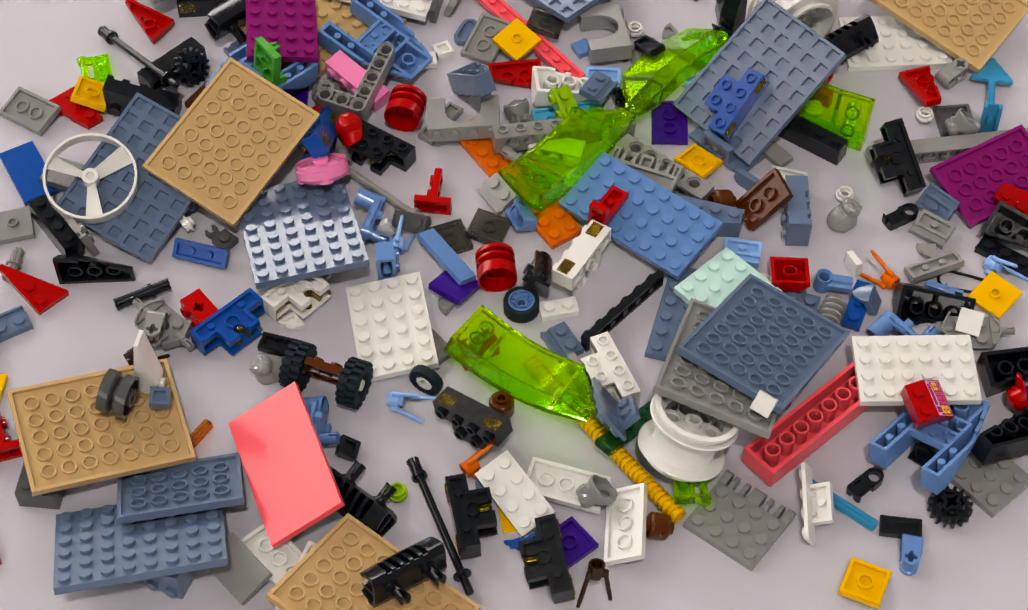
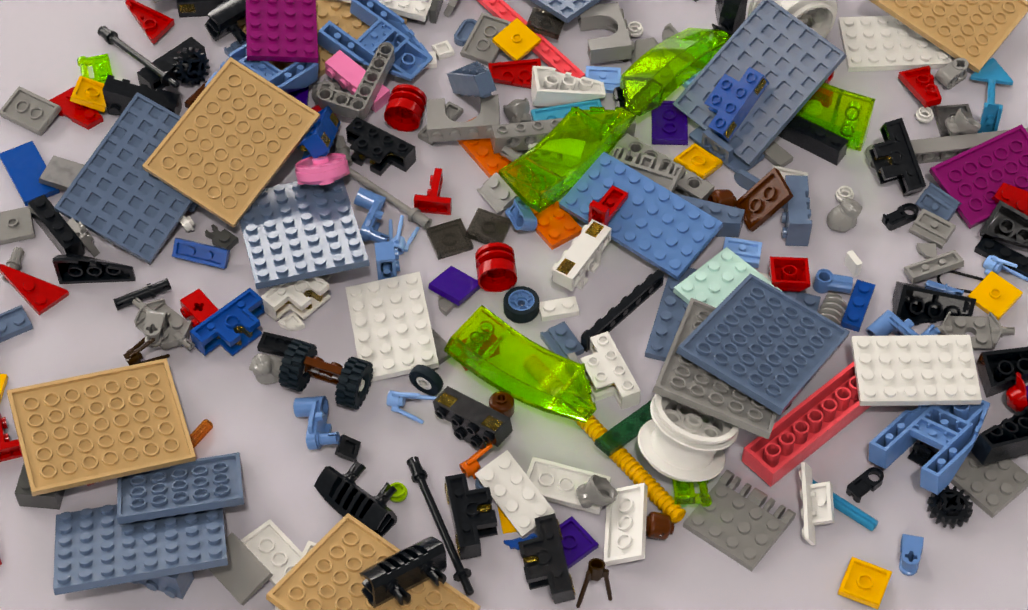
white piece [42,133,139,224] -> none
dark grey wheel [95,368,139,419] -> none
white wedge [133,329,166,394] -> none
sand blue tile [149,386,170,409] -> none
coral tile [228,381,345,548] -> none
bright green piece [253,36,287,86] -> none
red piece [335,112,362,147] -> none
white tile [376,218,395,236] -> none
dark grey plate [392,209,431,233] -> none
medium blue tile [417,228,476,286] -> none
black bracket [522,250,552,291] -> none
lime bracket [547,84,582,119] -> none
medium blue tile [571,38,588,59] -> none
sand blue plate [579,70,618,106] -> none
sand blue bracket [591,377,641,441] -> none
black tile [634,35,666,58] -> none
white tile [750,390,779,418] -> none
black piece [823,14,879,64] -> none
sand blue tile [852,284,882,316] -> none
orange plant [860,250,901,290] -> none
black tile [879,515,922,539] -> none
red slope [900,379,954,430] -> none
white sticker [955,307,985,337] -> none

